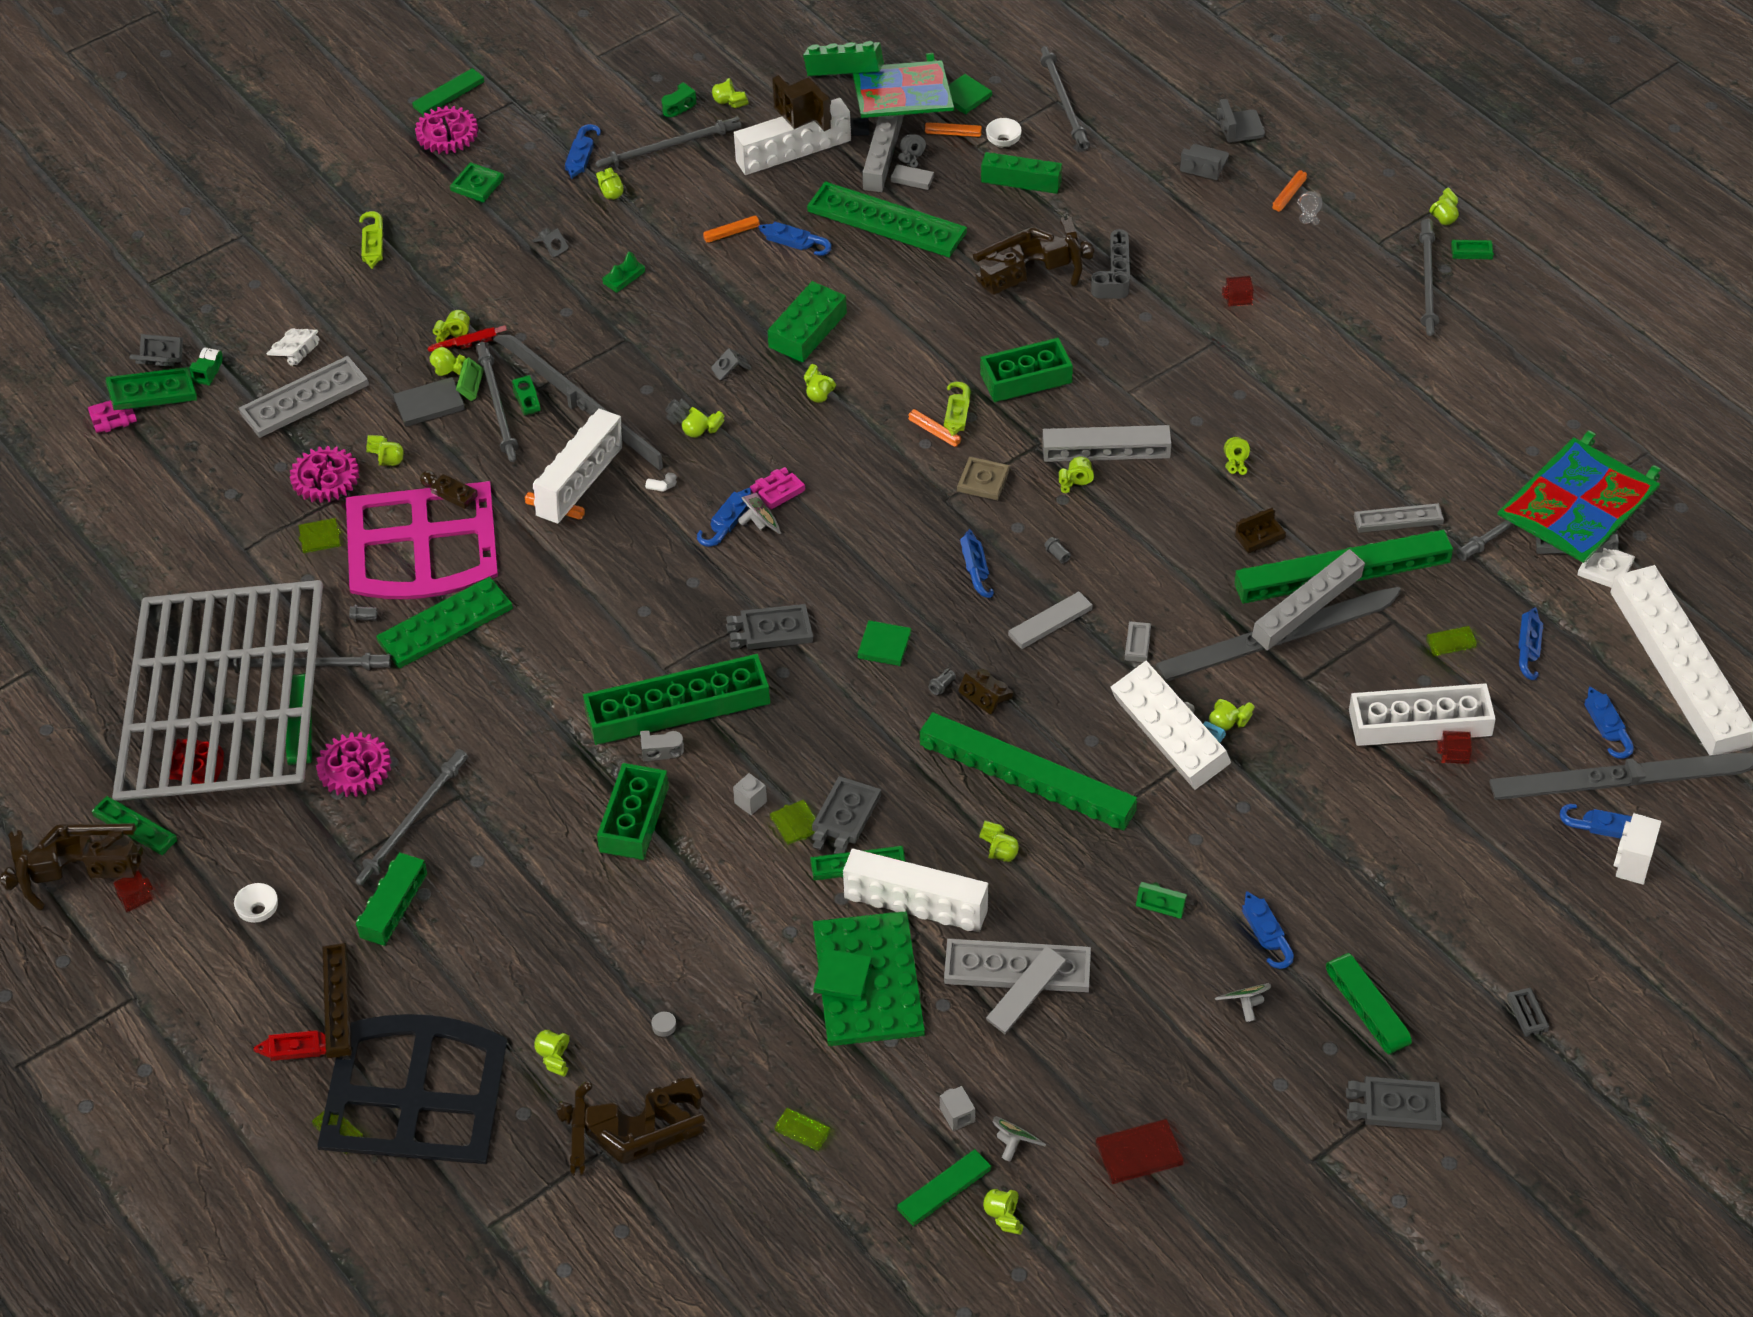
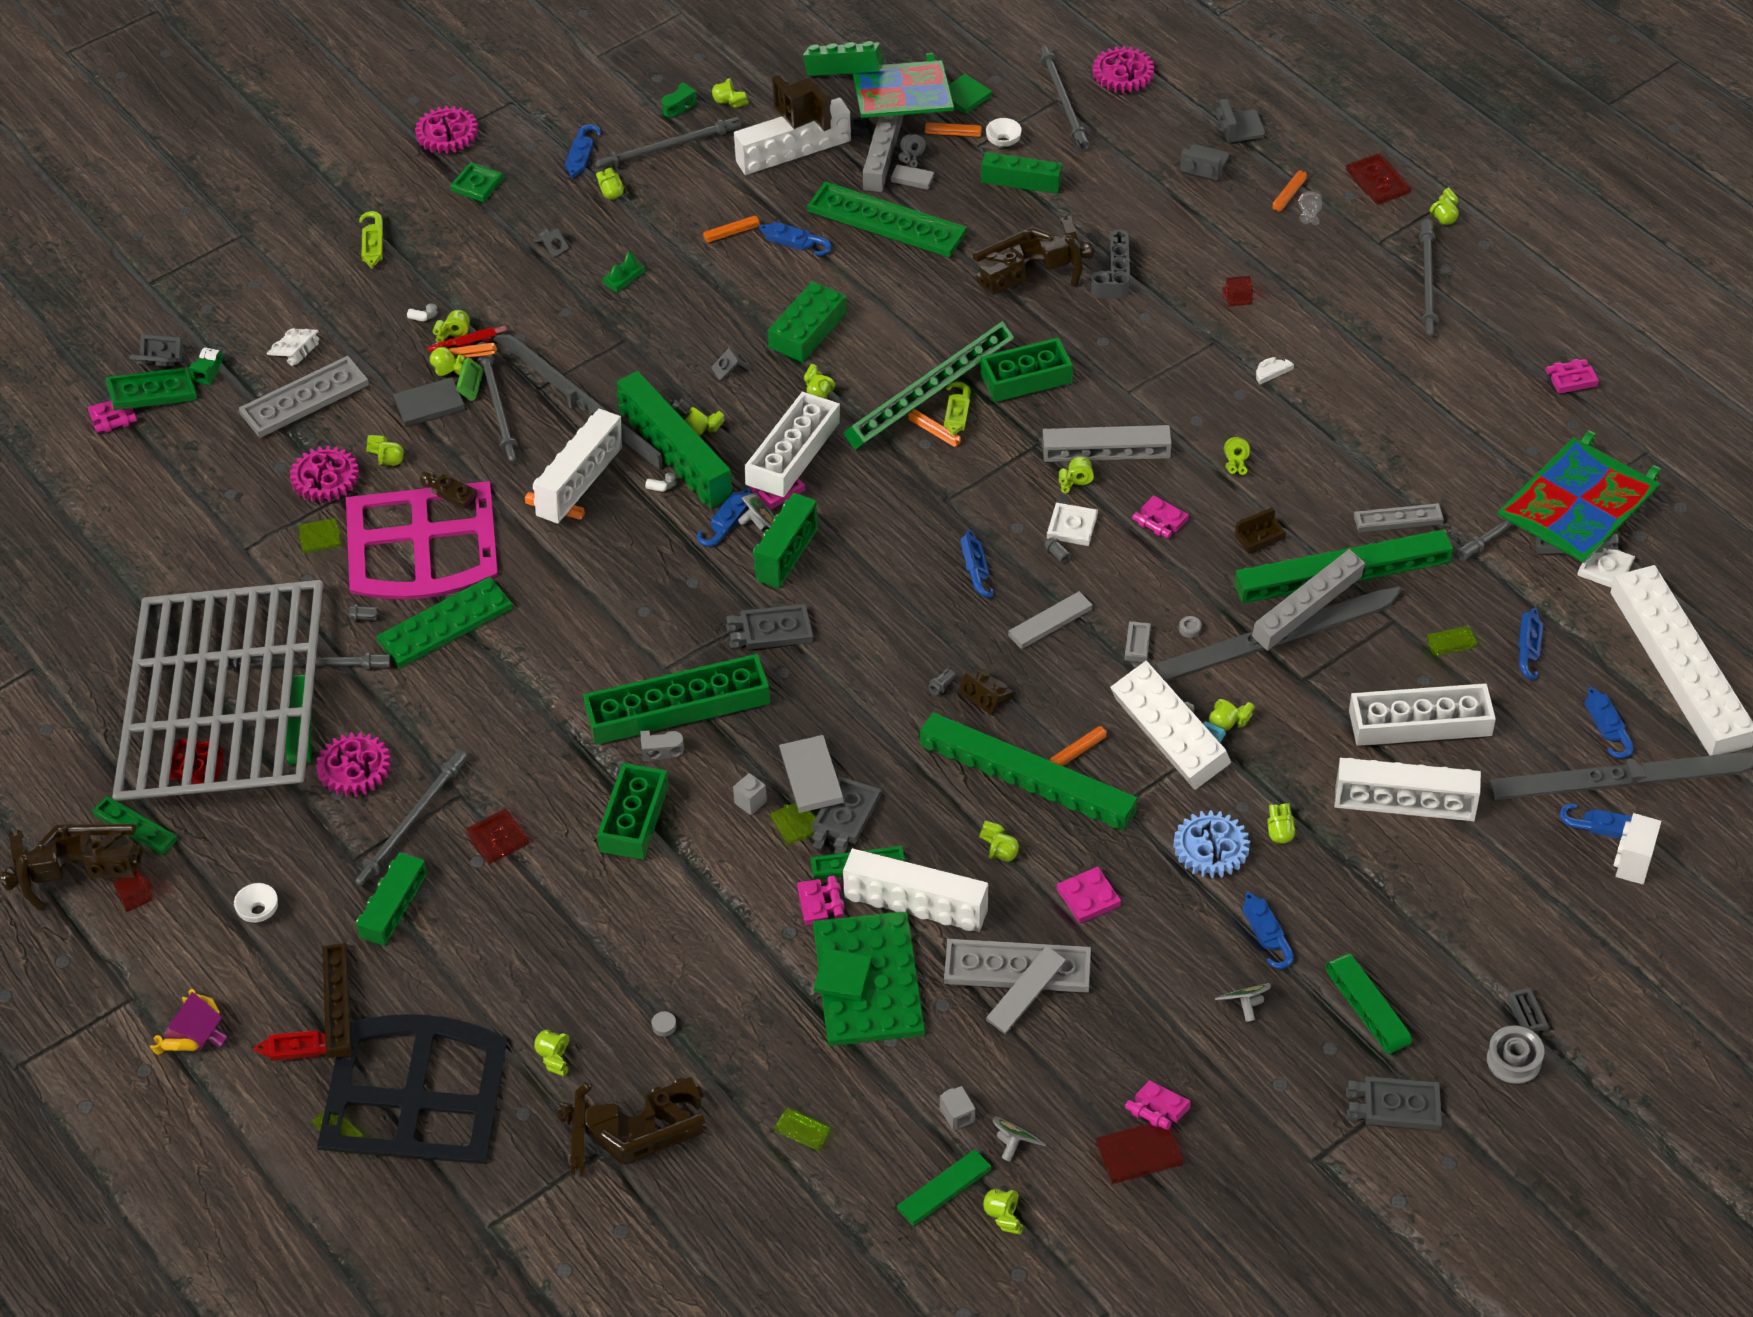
green tile [412,68,485,116] -> none
green leg [512,375,541,416] -> none
green tile [857,620,911,666] -> none
dark tan plate [957,457,1010,501] -> none
green tile [1136,882,1187,919] -> none
clear red brick [1437,731,1472,764] -> none
green tile [1451,240,1494,259] -> none
none -> magenta torso [150,989,228,1055]
none -> arm [407,304,438,322]
none -> orange axle [449,343,497,359]
none -> clear red tile [466,808,529,864]
none -> green brick [616,371,732,510]
none -> white brick [745,392,840,497]
none -> green brick [753,493,818,589]
none -> light grey tile [779,735,844,813]
none -> dark pink plate [797,876,845,926]
none -> green brick [843,321,1014,450]
none -> white tile [1047,503,1098,546]
none -> orange axle [1050,726,1107,766]
none -> dark pink plate [1057,867,1121,924]
none -> dark pink gear [1093,46,1154,93]
none -> dark pink plate [1125,1080,1190,1130]
none -> dark pink plate [1132,495,1189,539]
none -> light blue gear [1173,810,1250,878]
none -> light grey tile [1179,616,1202,638]
none -> white tile [1256,357,1294,385]
none -> lime piece [1267,803,1295,844]
none -> white brick [1334,758,1481,821]
none -> clear red tile [1346,153,1411,205]
none -> light grey wheel [1487,1026,1544,1084]
none -> dark pink plate [1546,359,1599,394]

